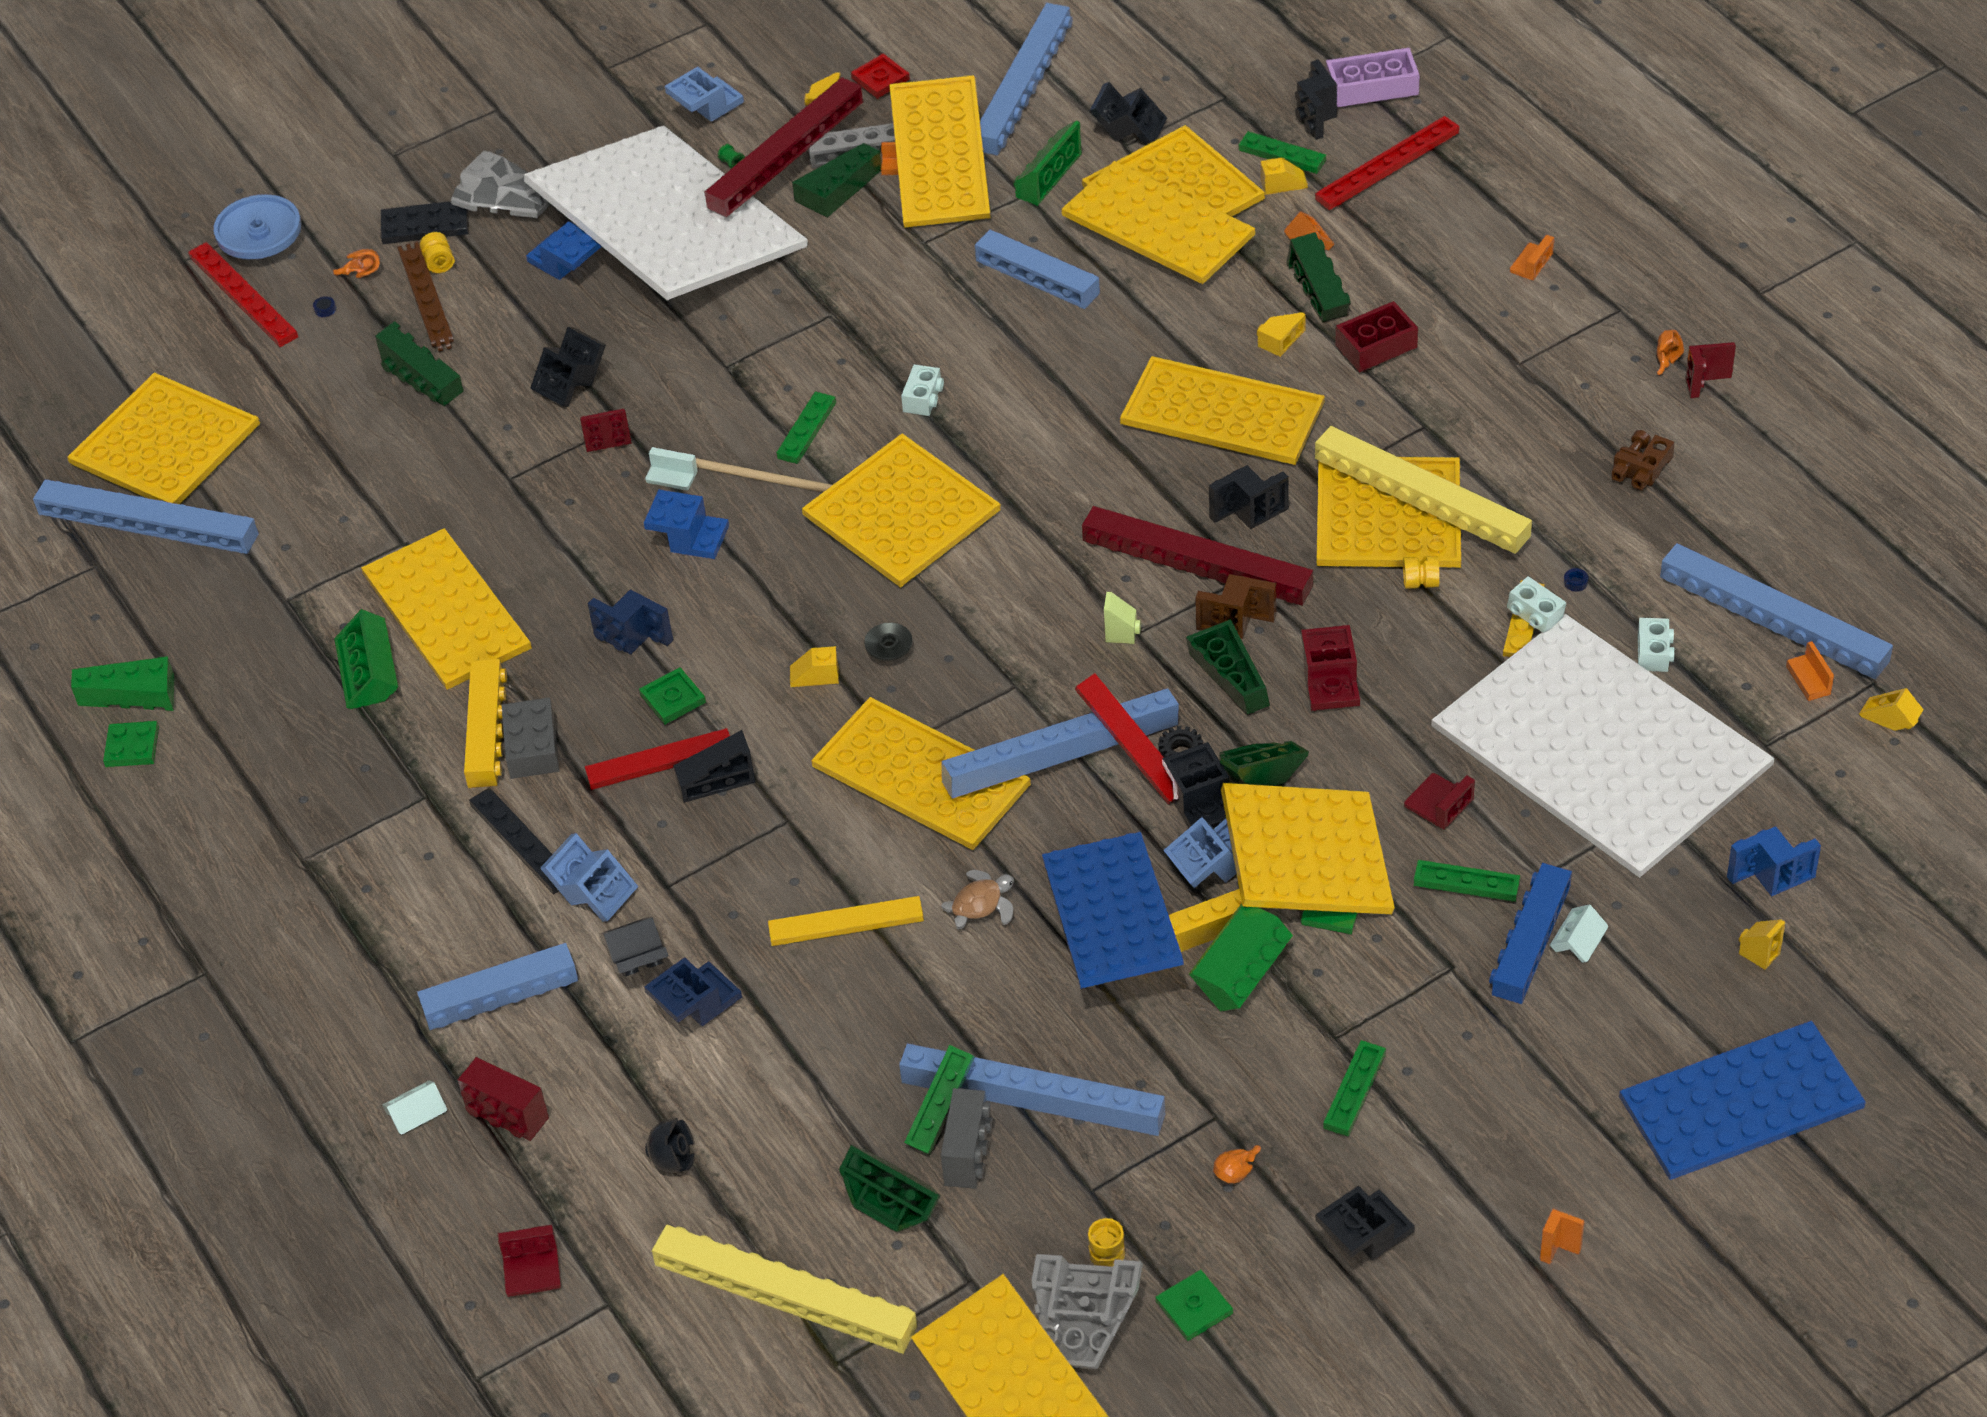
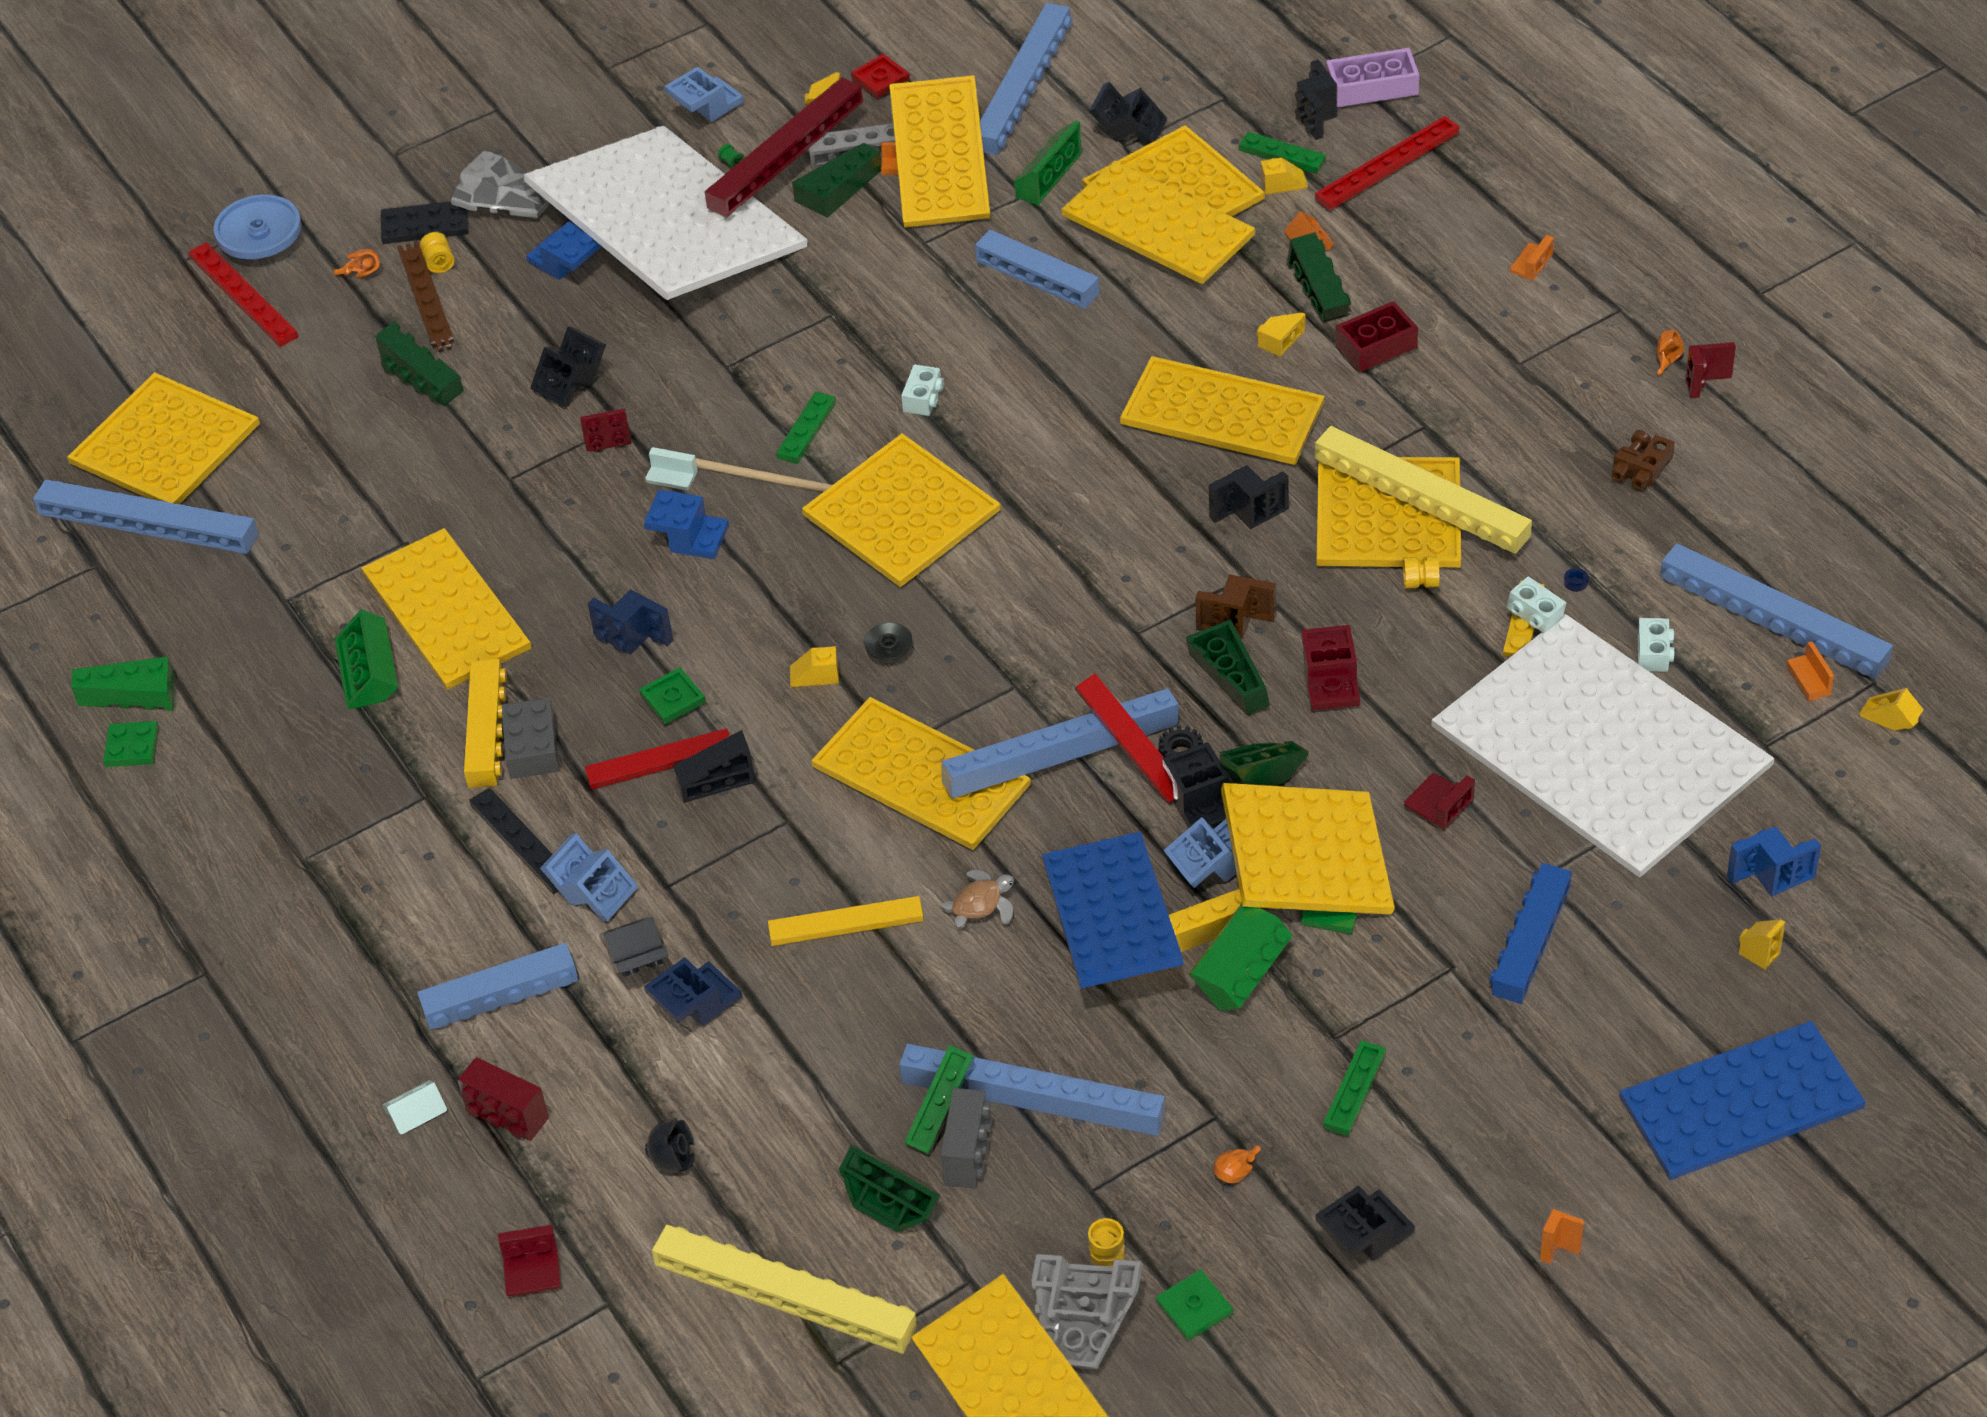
clear blue tile [313,296,336,317] -> none
dark red brick [1082,506,1313,606] -> none
yellowish green slope [1104,592,1141,644] -> none
green plate [1413,860,1520,902] -> none
light aqua panel [1550,904,1608,963] -> none

